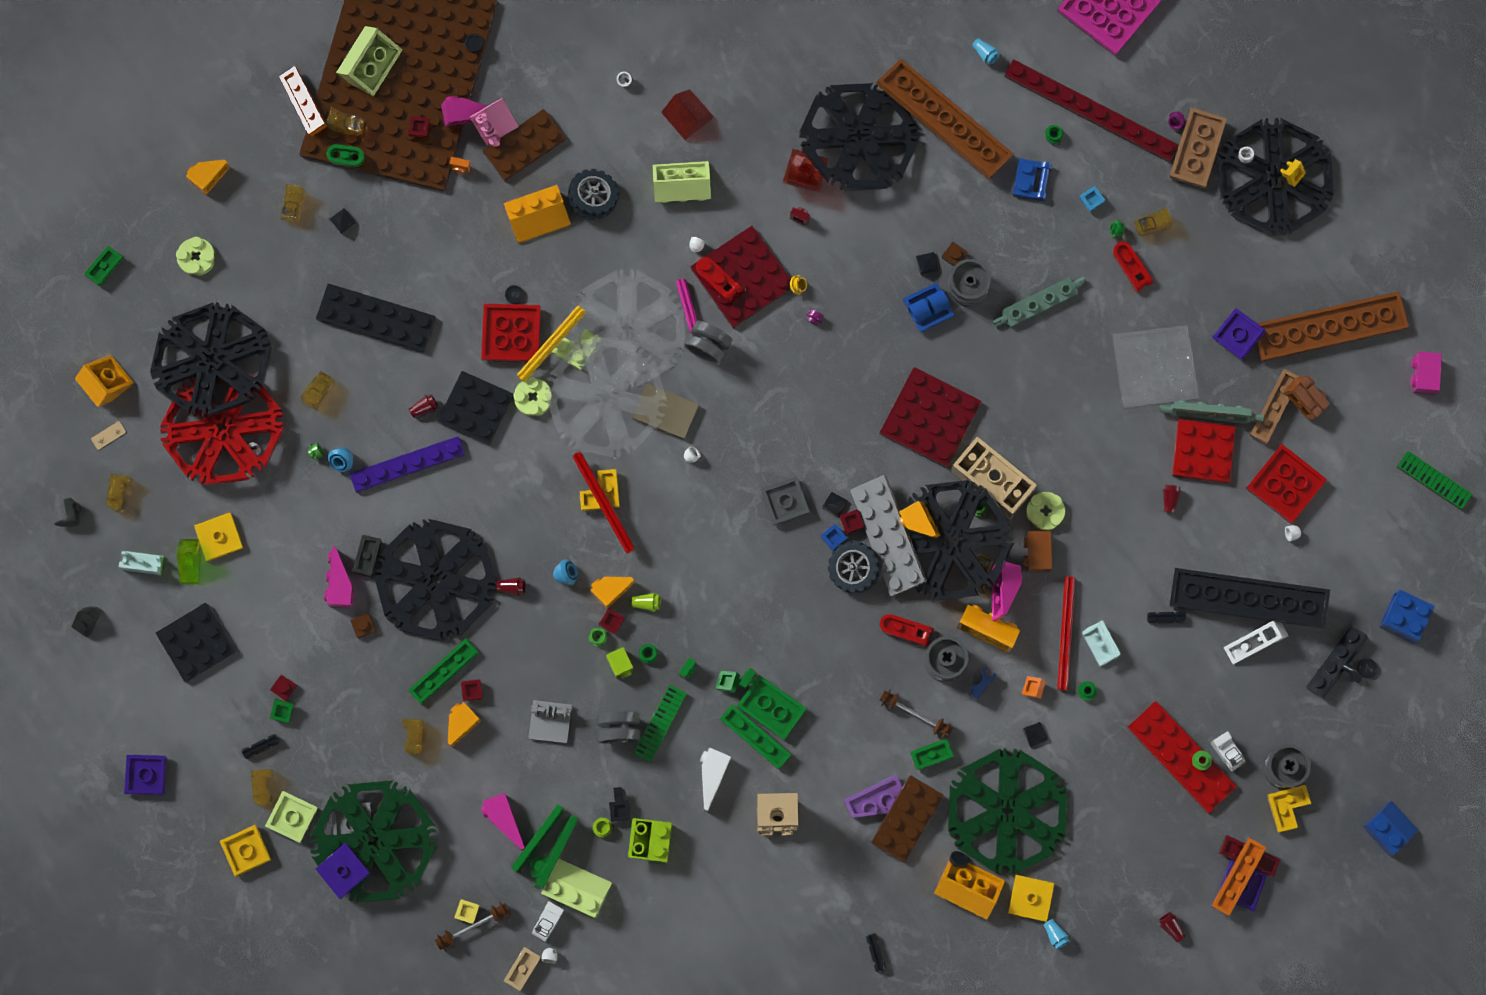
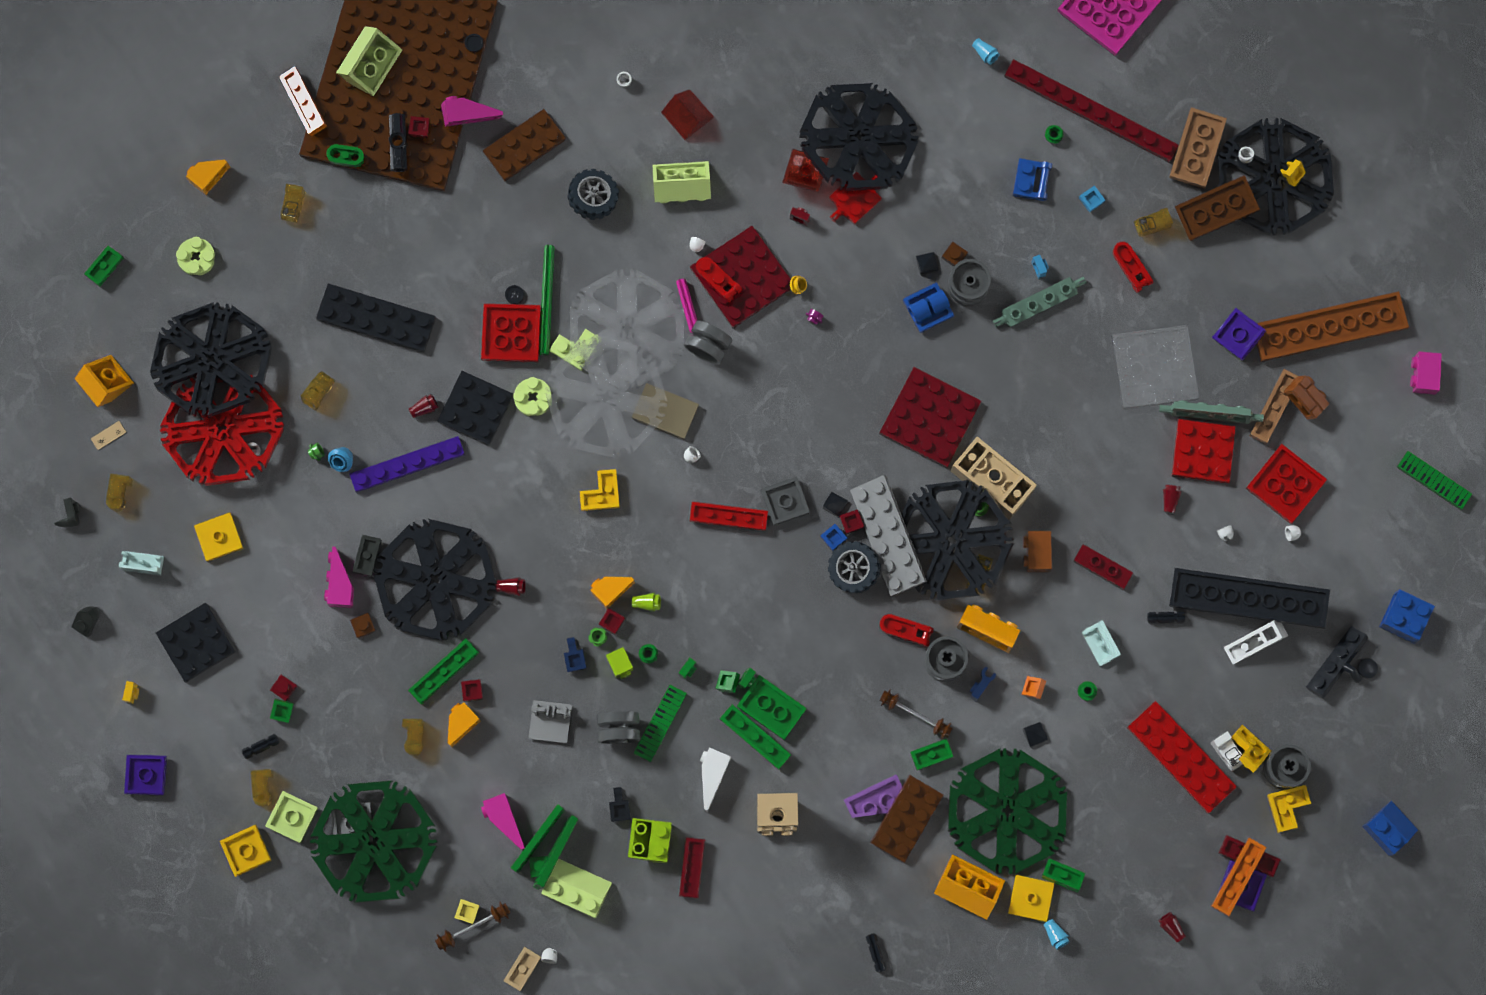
clear neon green slope [176,539,201,584] -> none
dark purple plate [315,843,371,899] -> none
clear yellow leg [326,108,365,136] -> none
black slope [329,208,356,234] -> none
orange plate [450,157,471,174] -> none
bright pink hinge [470,98,519,147] -> none
light orange slope [504,185,571,244] -> none
yellow axle [517,306,586,382] -> none
white leg [531,901,565,941] -> none
dark azure cone [553,559,578,585] -> none
red axle [573,452,635,554] -> none
lime plate [593,818,612,837] -> none
dark orange plate [876,59,1014,179] -> none
light orange slope [899,501,941,538] -> none
black piece [949,851,969,868] -> none
dark pink slope [991,562,1022,622] -> none
yellowish green plate [1026,492,1065,531] -> none
red axle [1057,576,1075,691] -> none
green plate [1109,220,1125,238] -> none
magenta plate [1168,112,1186,130] -> none
bright green plate [1192,751,1212,770] -> none
none -> yellow plate [122,681,139,704]
none -> black piece [389,113,408,172]
none -> green axle [539,245,555,355]
none -> dark blue plate [564,637,587,672]
none -> dark red plate [679,837,706,899]
none -> red plate [689,502,768,531]
none -> red plate [829,171,882,225]
none -> dark azure plate [1031,255,1048,279]
none -> green plate [1041,858,1086,893]
none -> dark red plate [1073,544,1133,590]
none -> reddish brown plate [1175,175,1260,241]
none -> white hinge [1217,525,1234,541]
none -> yellow plate [1232,725,1271,773]

